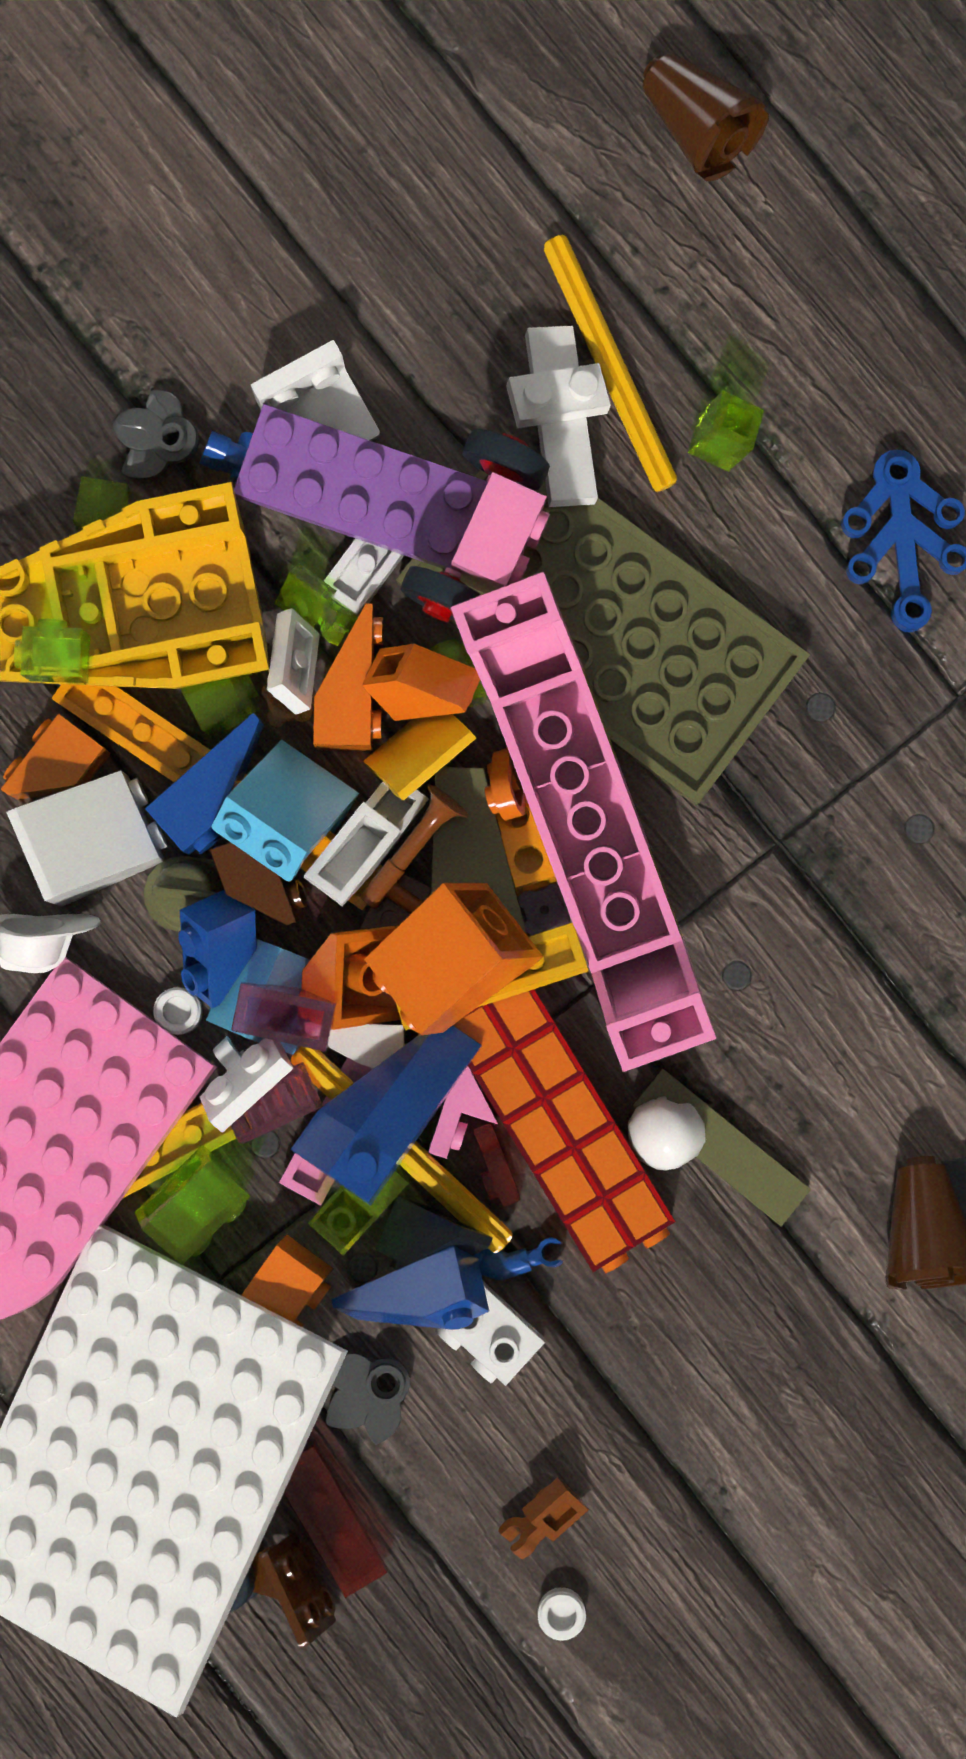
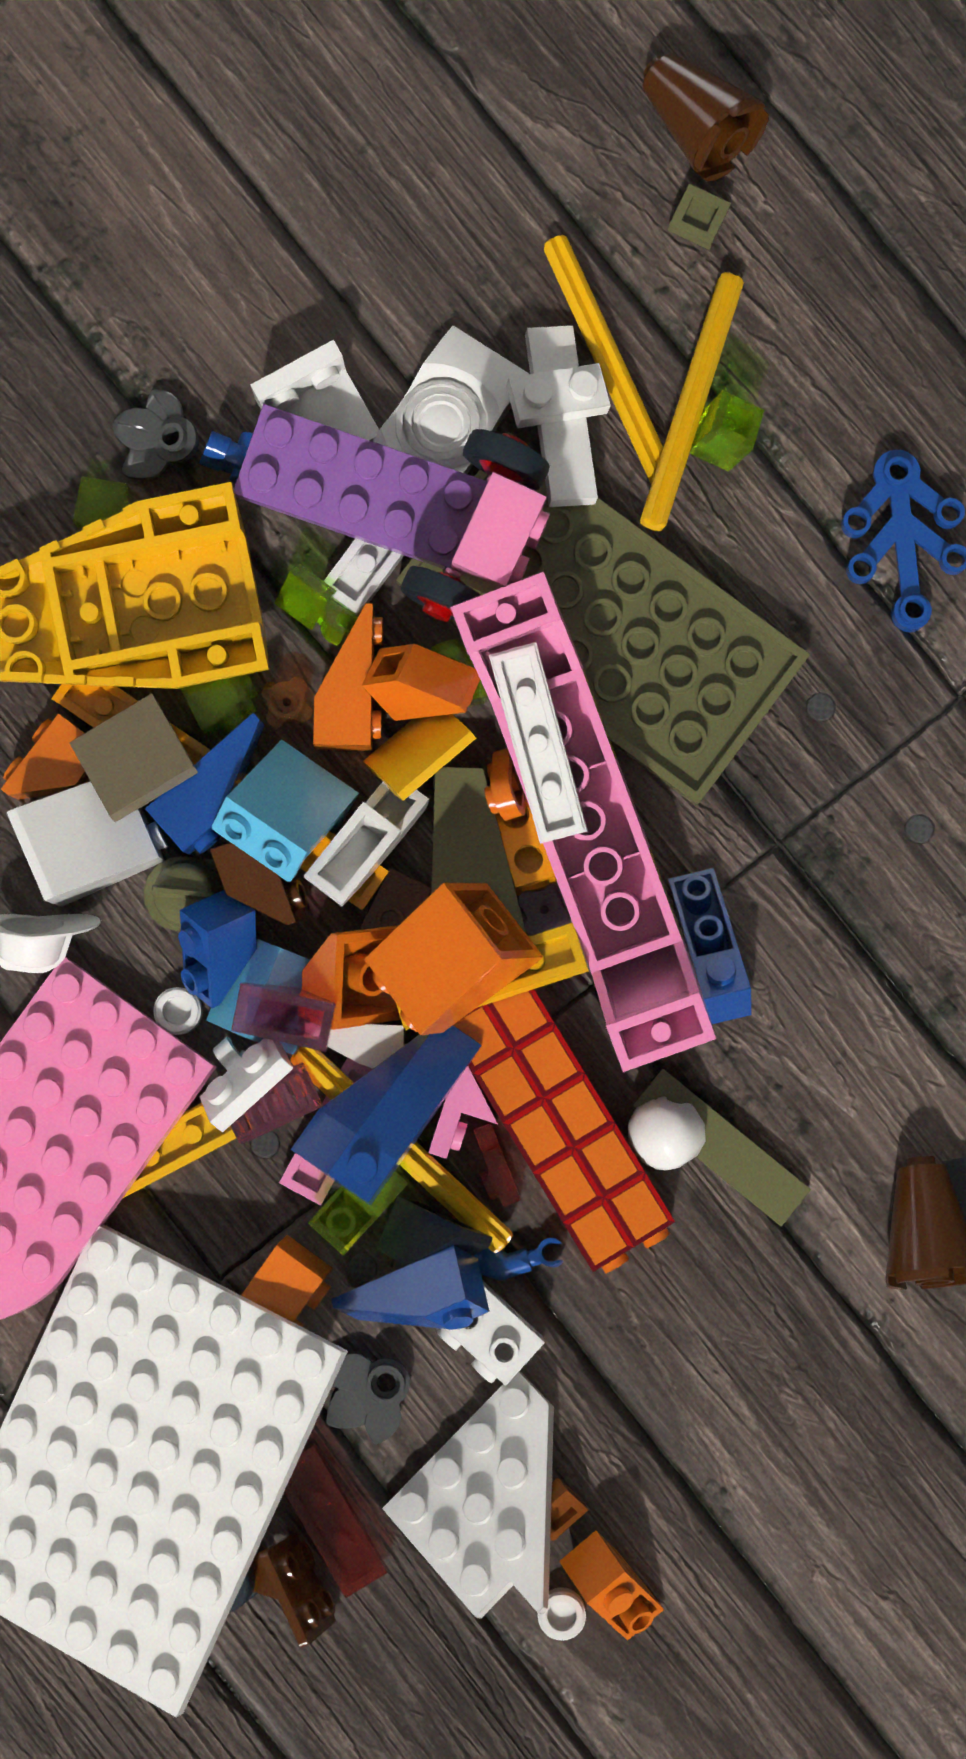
clear neon green brick [14,619,90,684] -> none
clear neon green brick [135,1144,251,1265] -> none
white plate [267,608,320,715] -> none
dark orange piece [360,785,468,914] -> none
none -> dark tan tile [70,694,198,822]
none -> white slope [372,326,529,474]
none -> white wing [382,1371,554,1618]
none -> white tile [489,642,587,844]
none -> orange slope [559,1530,664,1641]
none -> yellow axle [640,272,744,531]
none -> olive plate [668,184,731,250]
none -> blue slope [668,868,752,1024]

